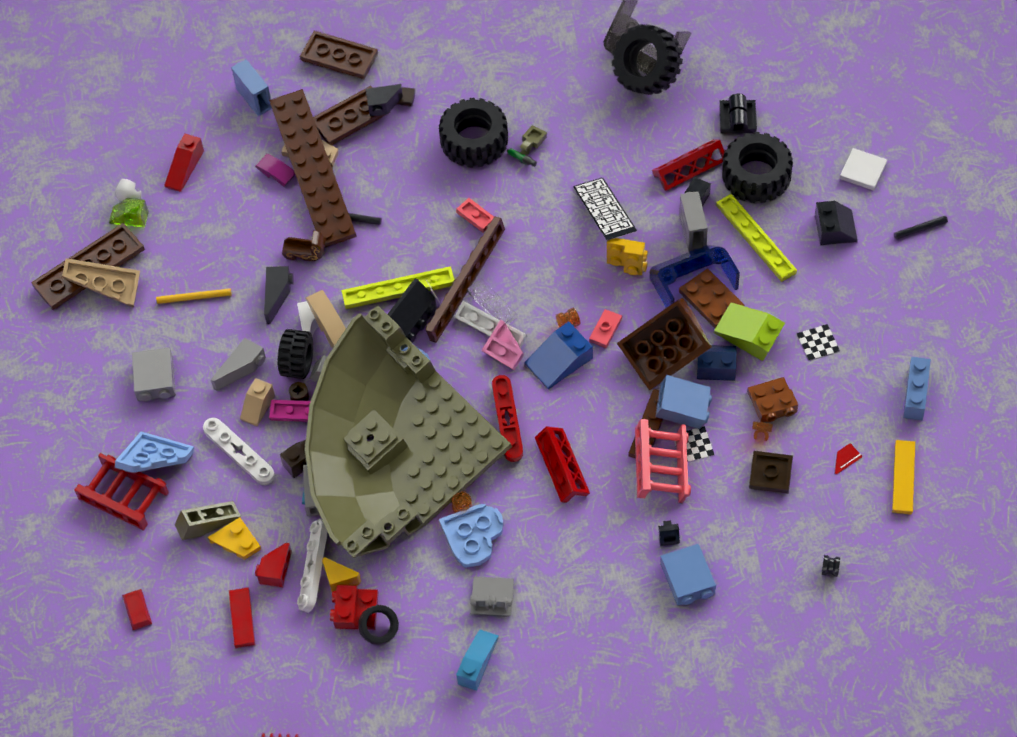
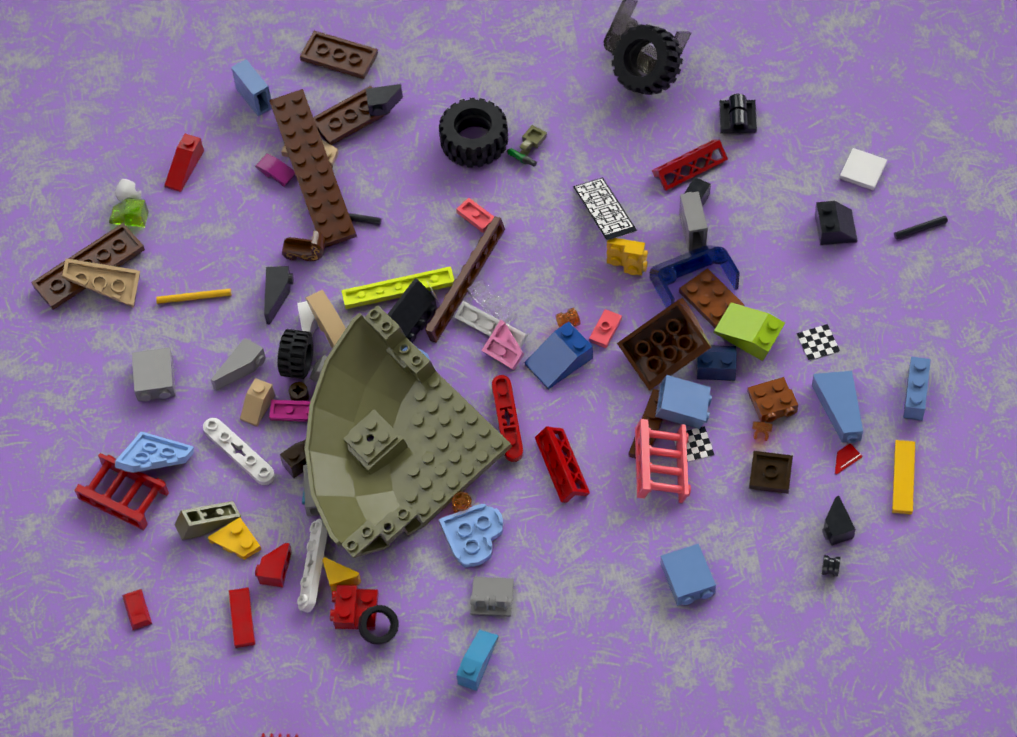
dark brown tile [397,87,416,106] -> none
black tile [658,520,680,546] -> none
neon yellow tile [716,194,797,282] -> none
black tyre [722,132,793,203] -> none
none -> medium blue slope [812,371,863,443]
none -> black slope [822,496,856,546]

